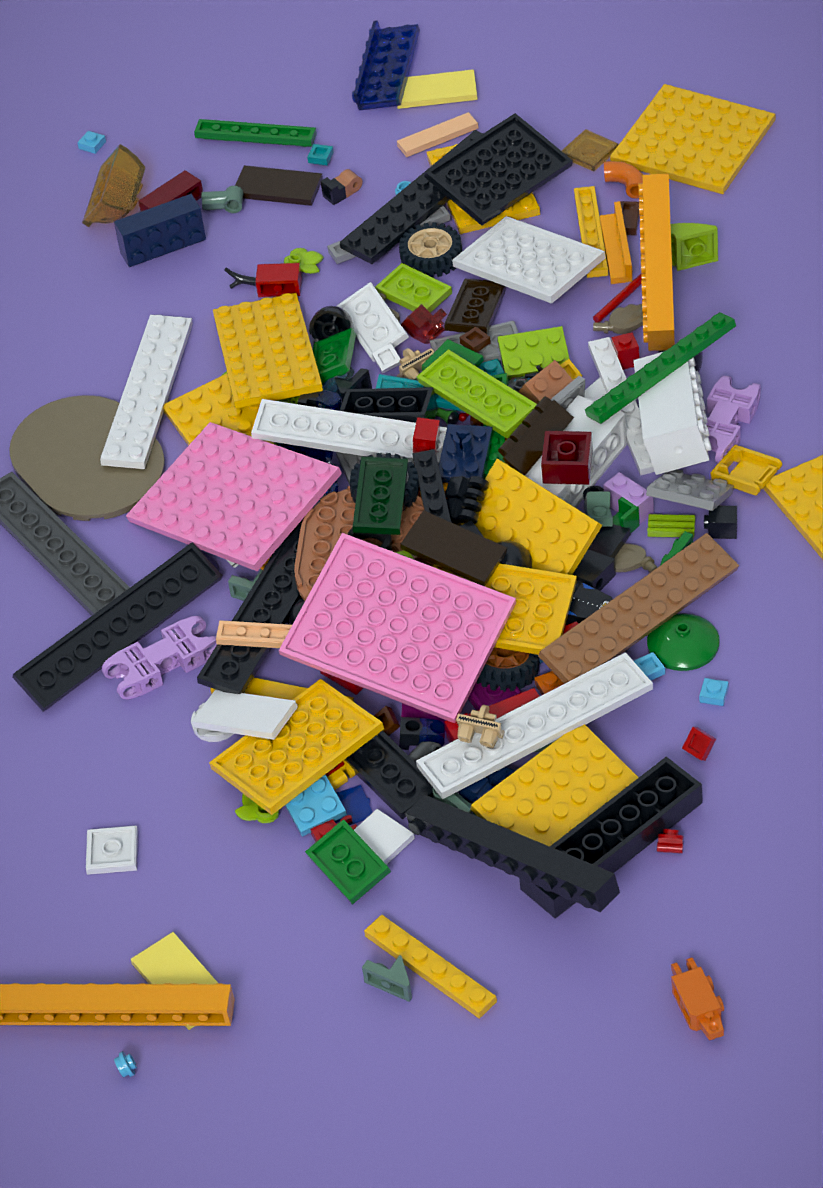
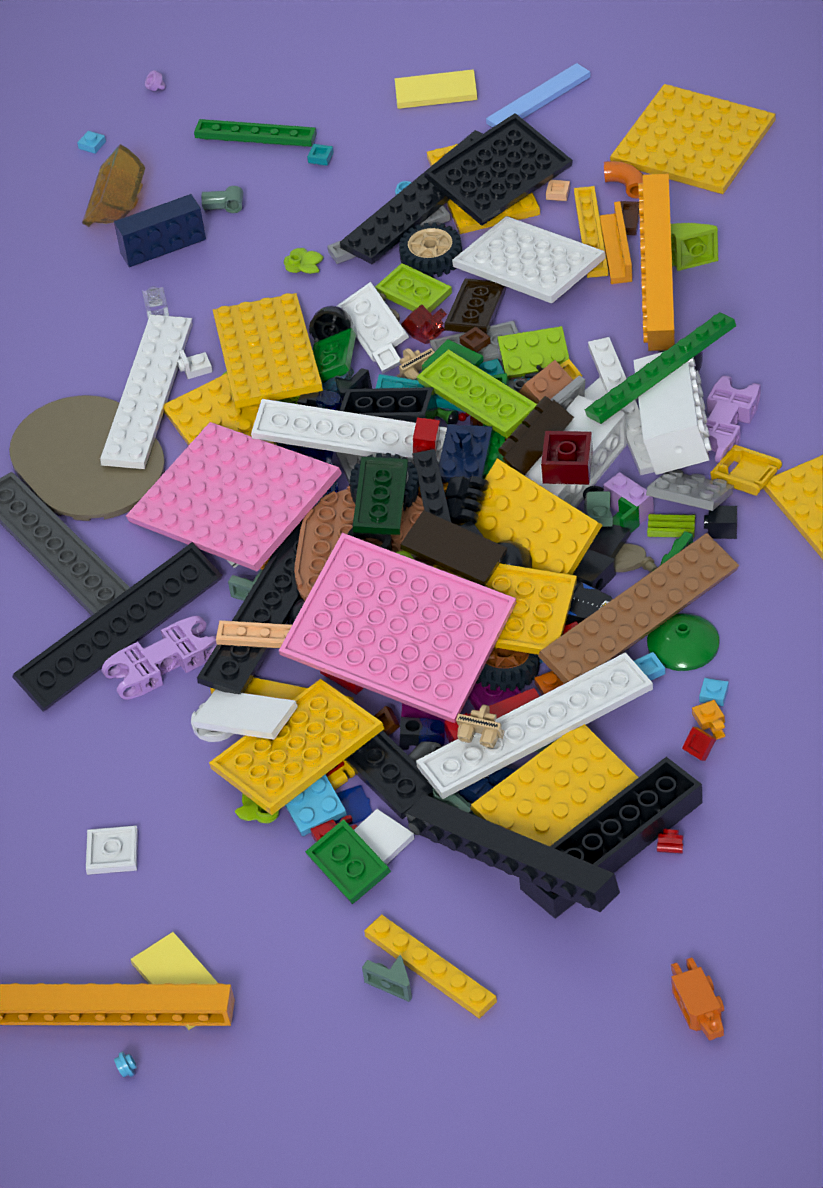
dark red brick [138,170,203,212] -> none
black bar [224,267,256,289] -> none
dark brown tile [235,165,323,206] -> none
red brick [255,263,302,297] -> none
leg [321,169,363,205] -> none
clear blue bracket [352,20,420,110] -> none
light nougat tile [397,112,478,157] -> none
clear yellow tile [561,129,618,171] -> none
red bar [593,274,642,323] -> none
dark tan animal [593,304,643,334] -> none
red brick [611,332,639,370] -> none
none -> clear brick [142,286,169,319]
none -> lavender tile [145,70,166,91]
none -> white bracket [177,350,212,379]
none -> light blue tile [486,63,591,128]
none -> light nougat plate [546,180,570,201]
none -> light orange plate [692,700,725,740]

